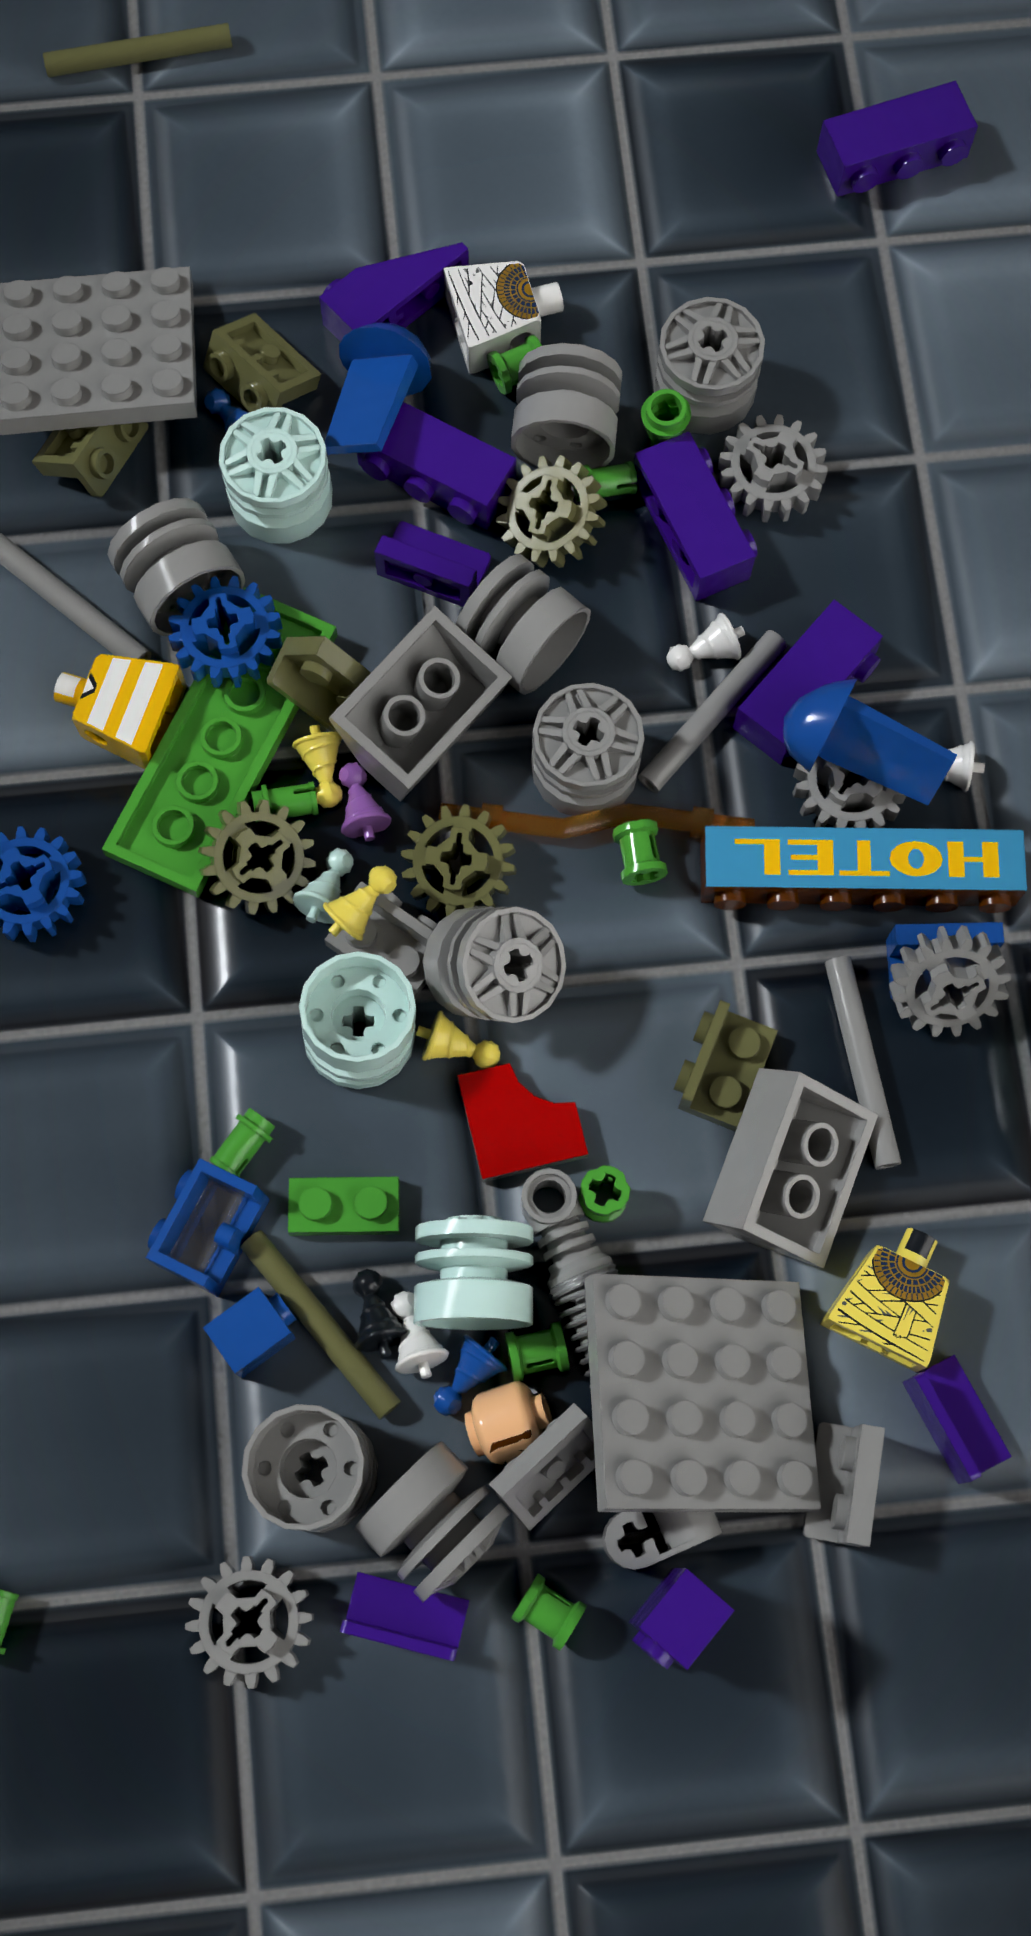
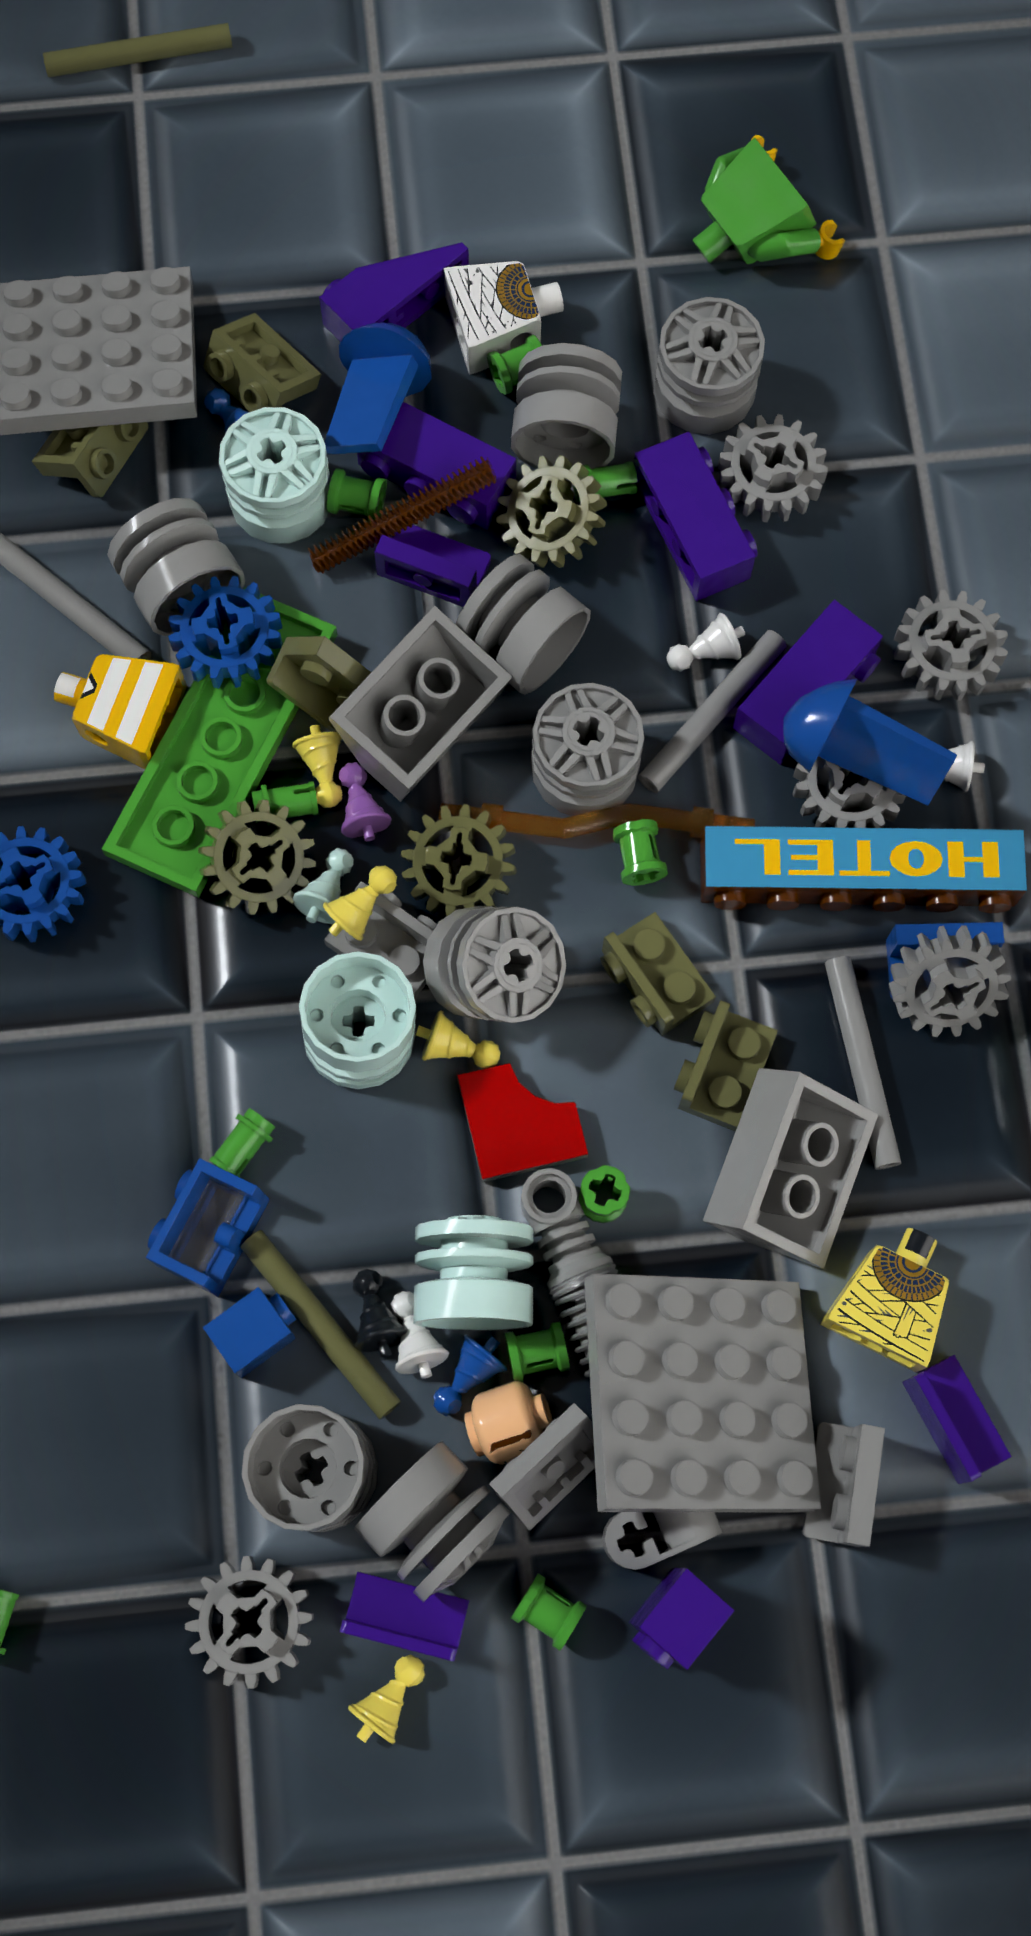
bright green plate [288,1176,400,1236] -> none
bright green cone [641,389,691,446] -> none
dark purple brick [816,80,978,197] -> none
none -> reddish brown axle [308,456,496,574]
none -> bright green bush [327,468,387,521]
none -> light yellow piece [348,1655,425,1744]
none -> olive bracket [600,912,716,1036]
none -> bright green torso [692,135,845,264]
none -> light grey gear [894,590,1008,701]

